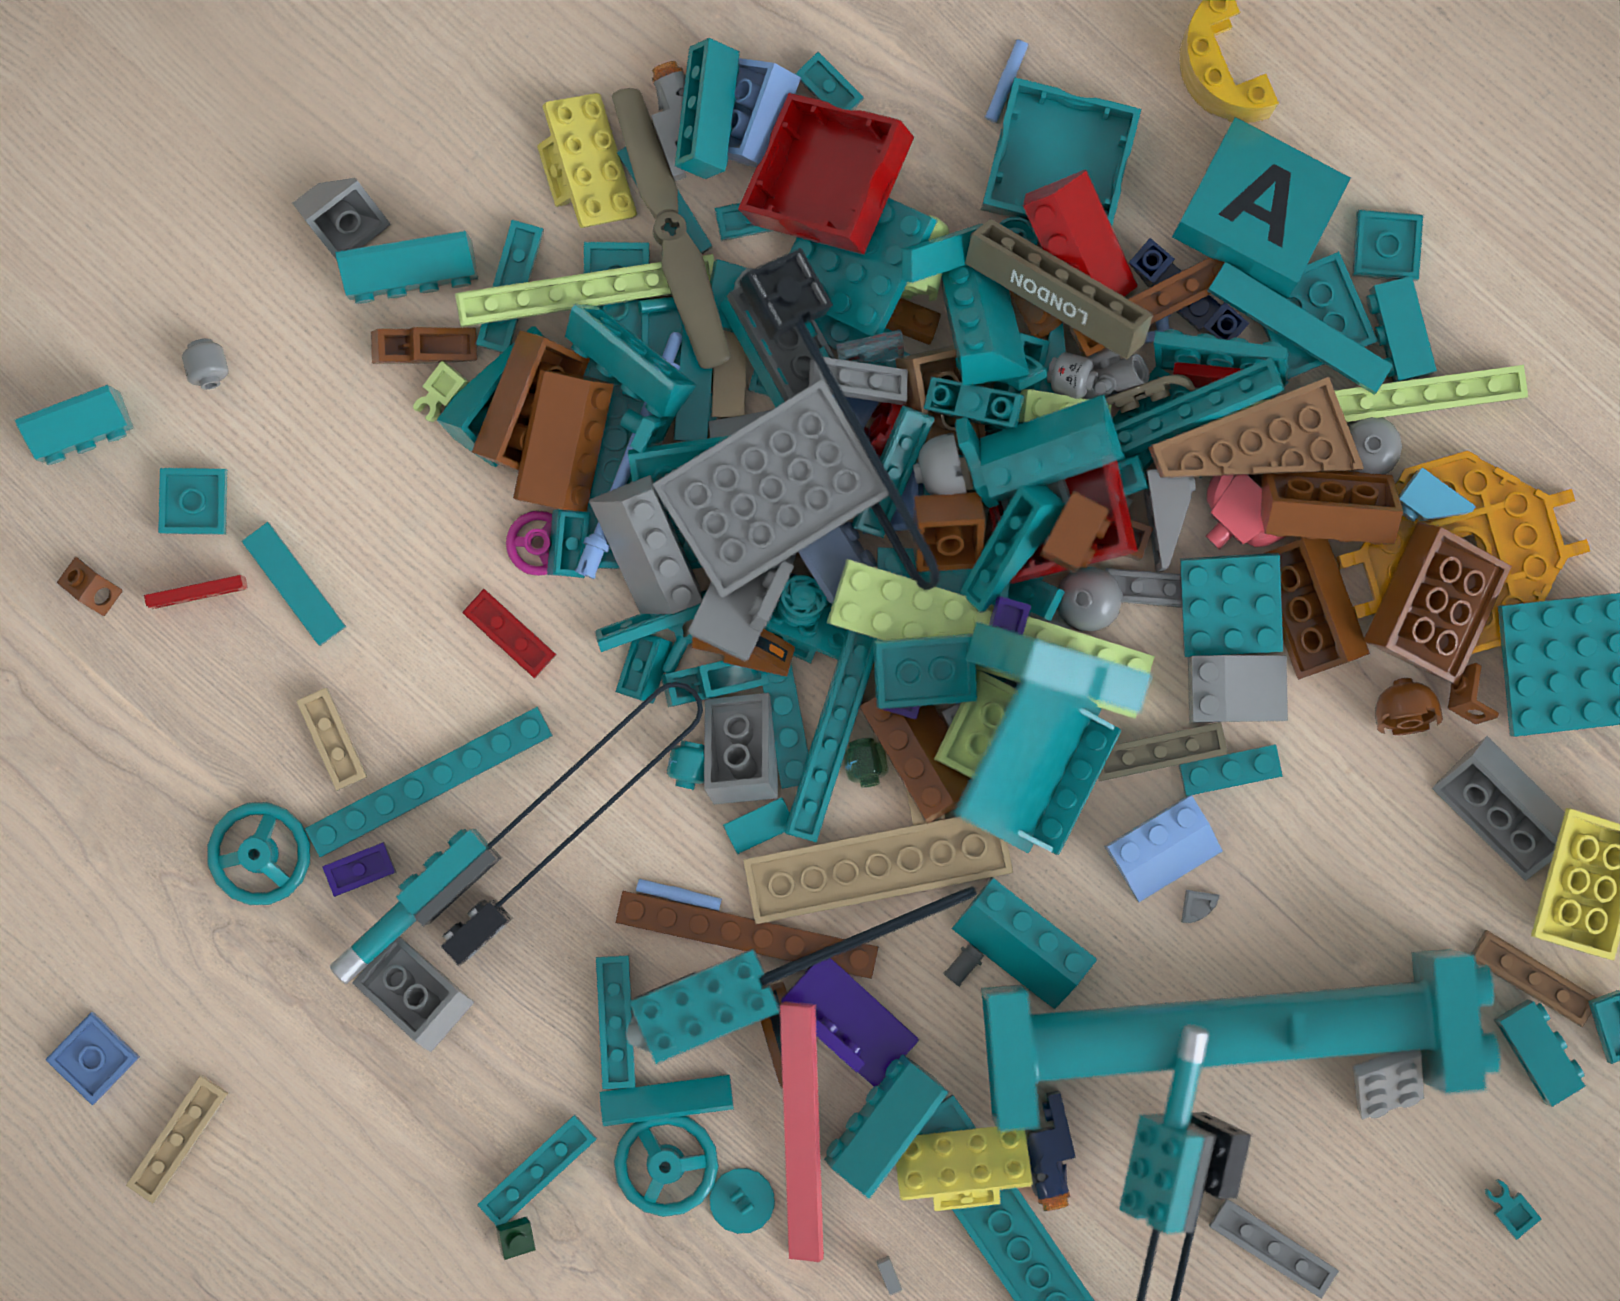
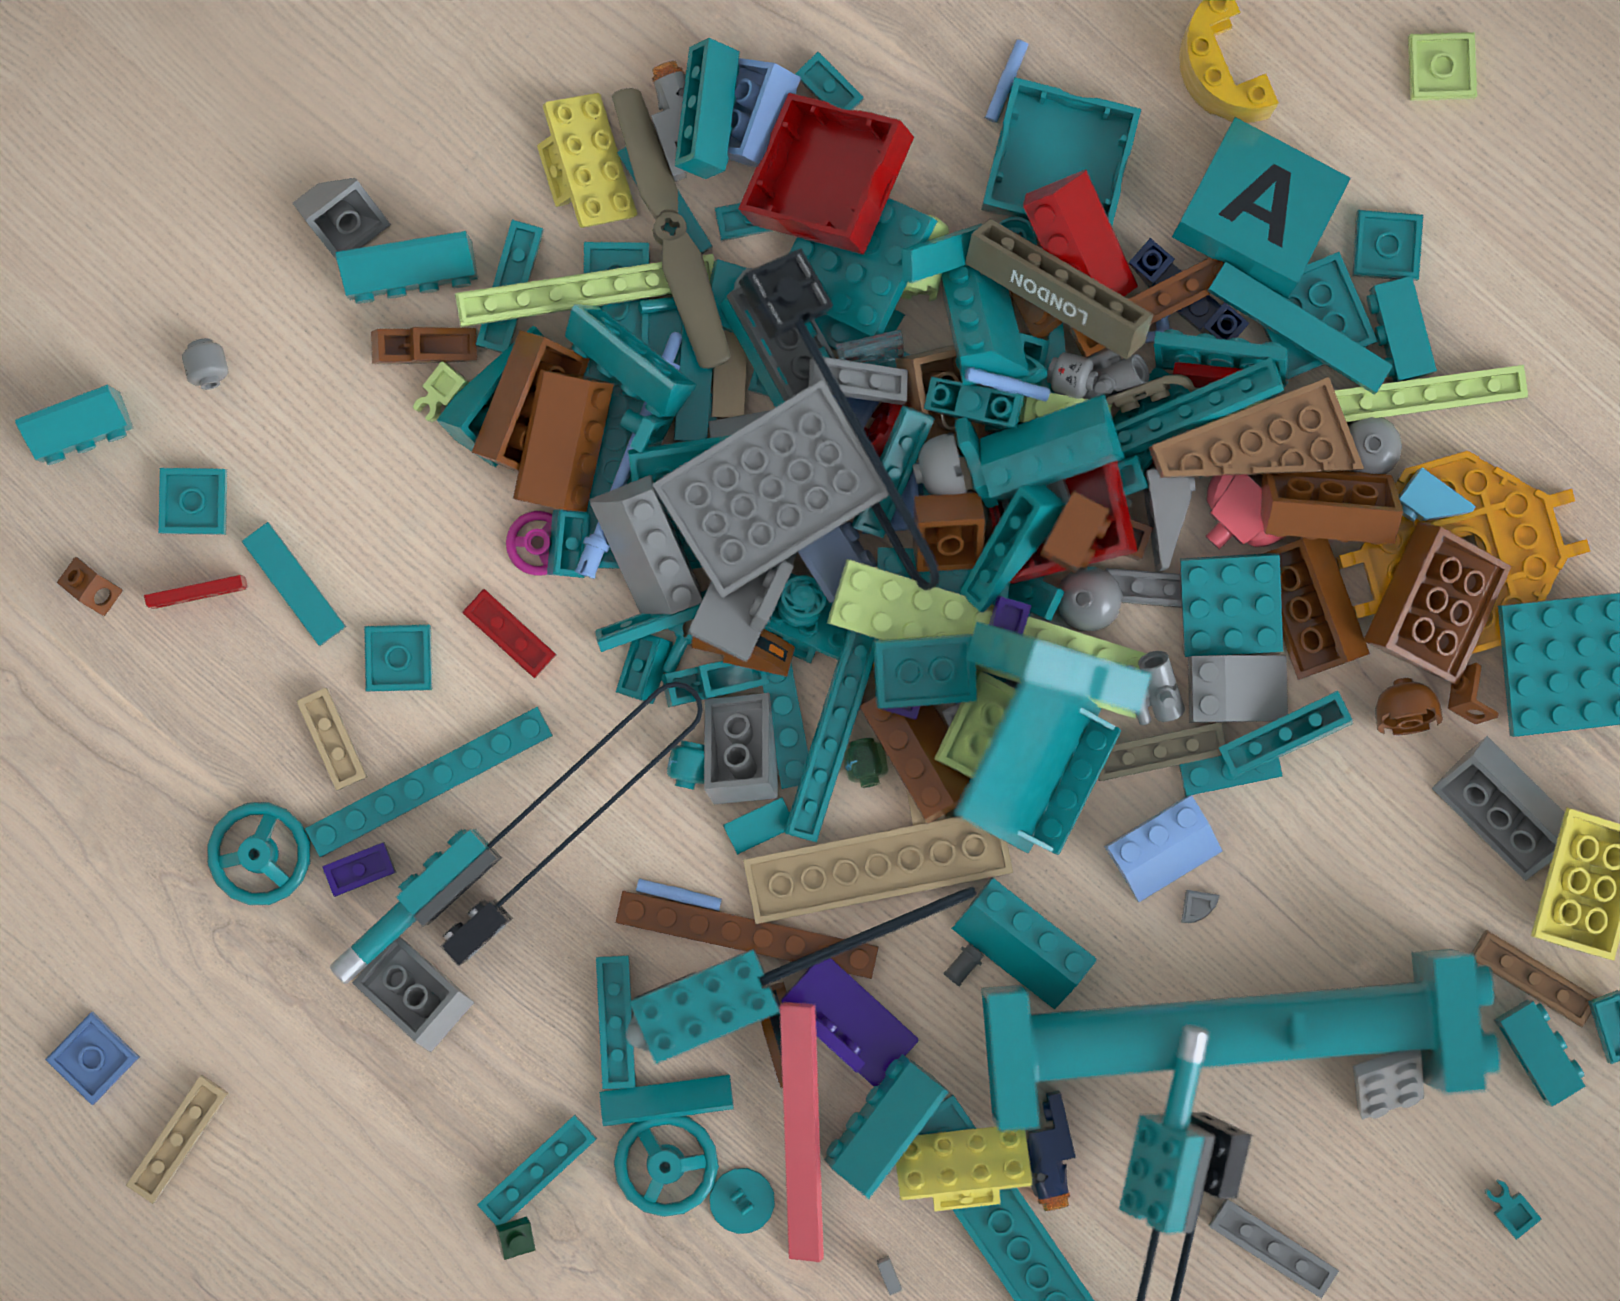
dark orange plate [886,298,941,345] -> none
none -> teal tile [364,625,432,692]
none -> light blue piece [965,367,1050,402]
none -> light grey pin [1128,651,1185,725]
none -> teal slope [1219,691,1353,778]
none -> yellowish green tile [1408,32,1477,101]

